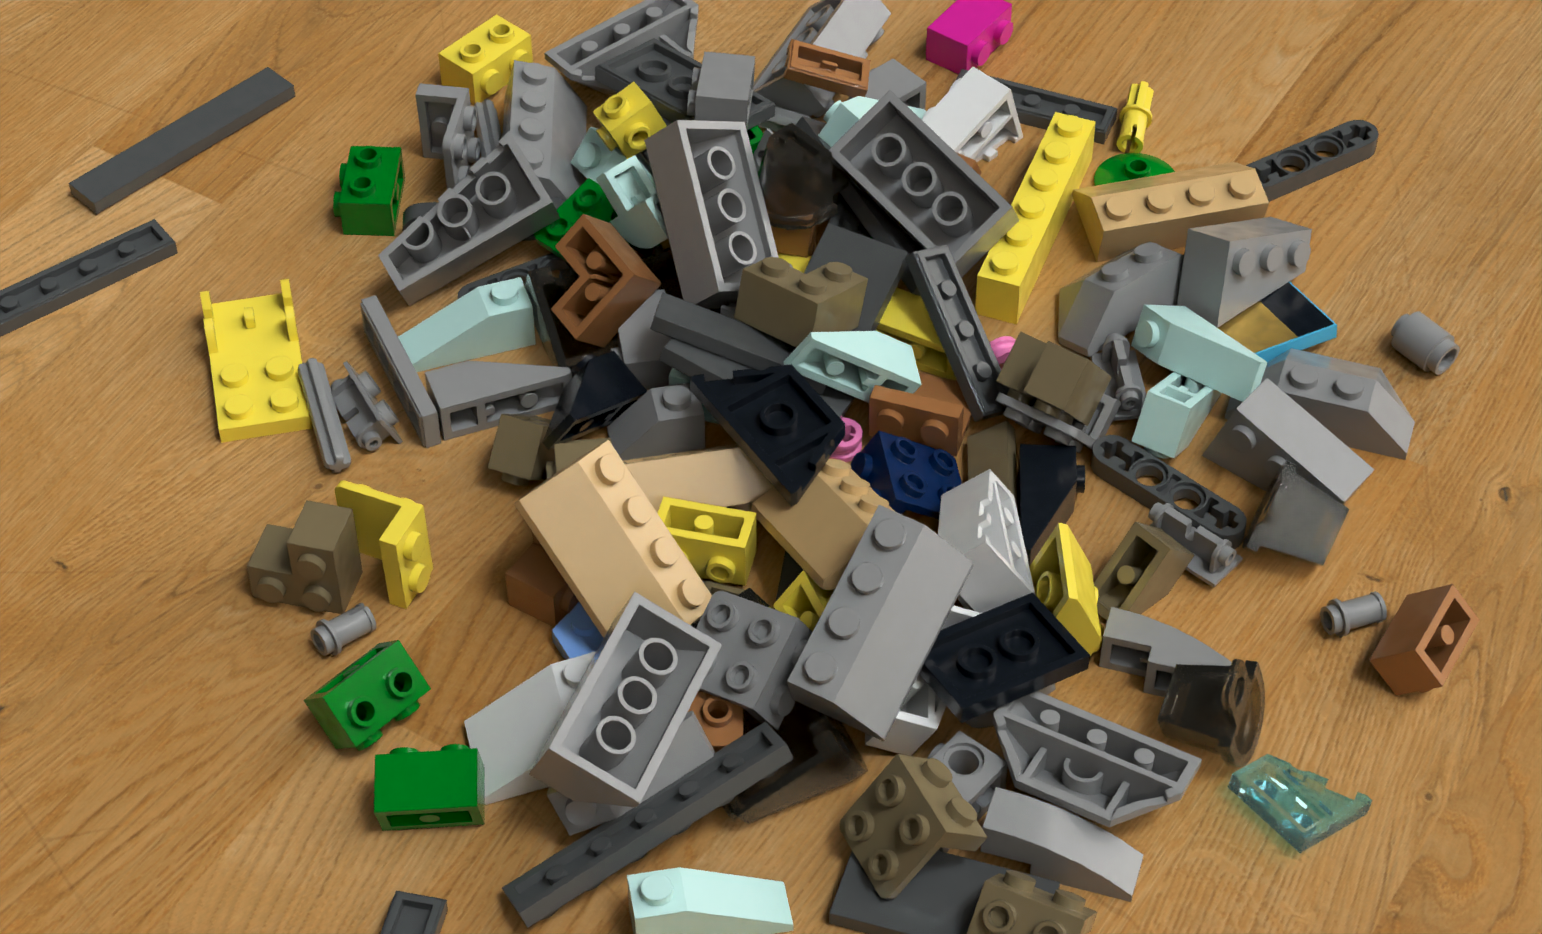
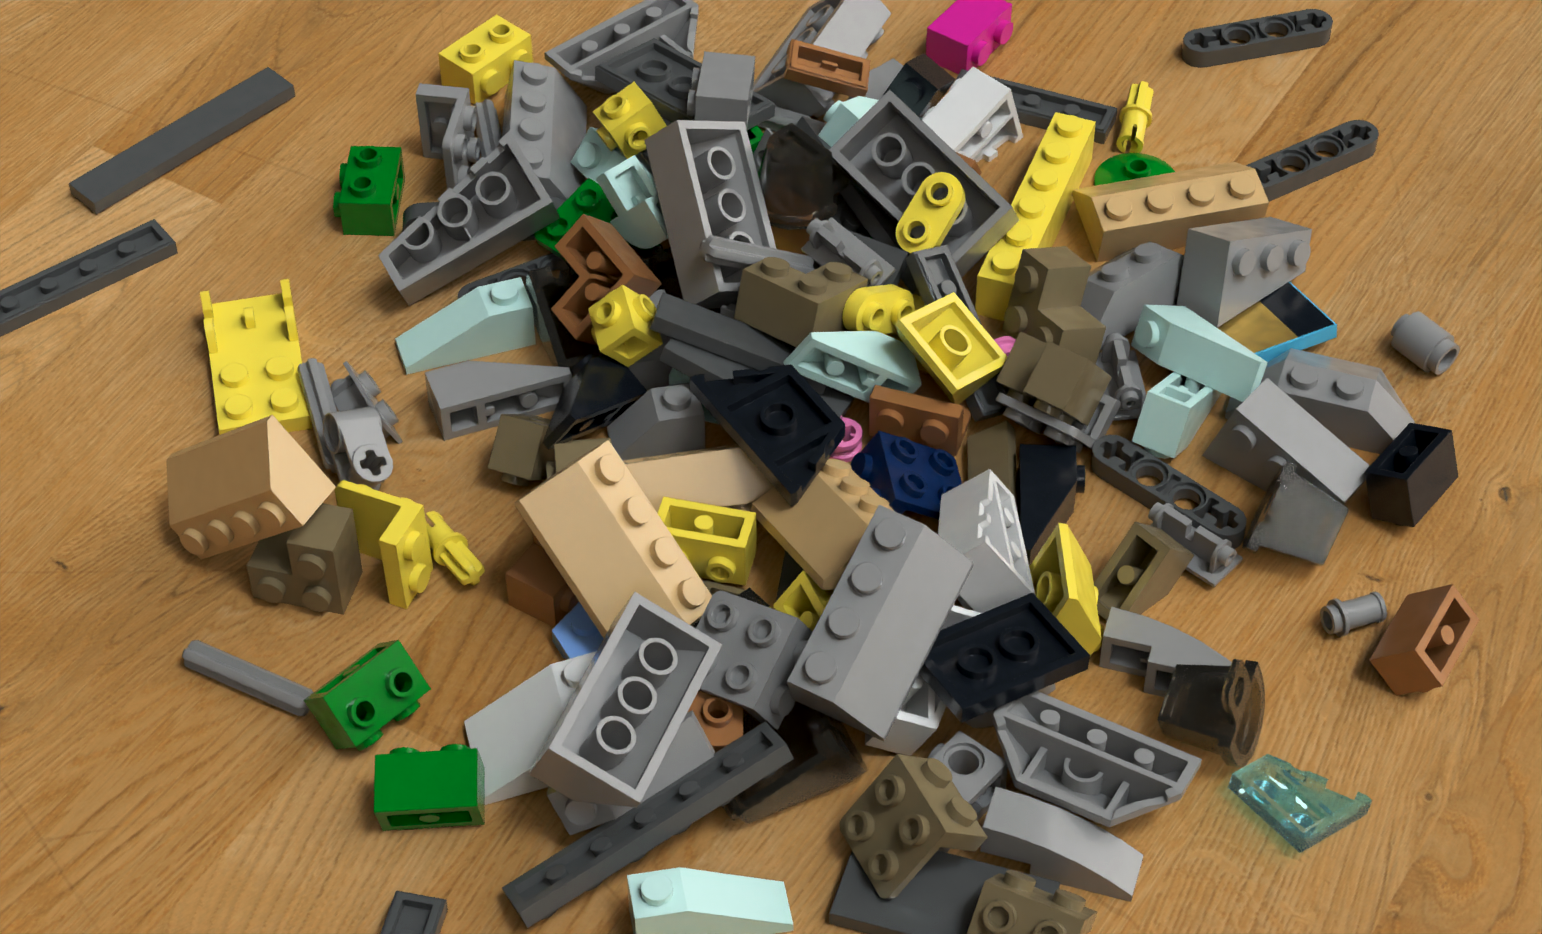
light grey pin [310,603,376,656] -> none
light grey tile [360,295,441,448] -> none
none -> tan slope [166,414,336,560]
none -> light grey axle [182,640,314,717]
none -> light grey piece [323,406,393,491]
none -> light yellow axle [426,511,485,586]
none -> light yellow brick [588,285,663,367]
none -> light grey axle [699,235,815,274]
none -> light grey hinge [801,217,896,287]
none -> light yellow plate [842,284,915,334]
none -> black brick [883,53,955,118]
none -> light yellow plate [895,172,965,255]
none -> light yellow slope [895,292,1007,404]
none -> dark tan brick [1002,246,1106,364]
none -> dark grey beam [1181,9,1333,68]
none -> black brick [1365,423,1458,527]

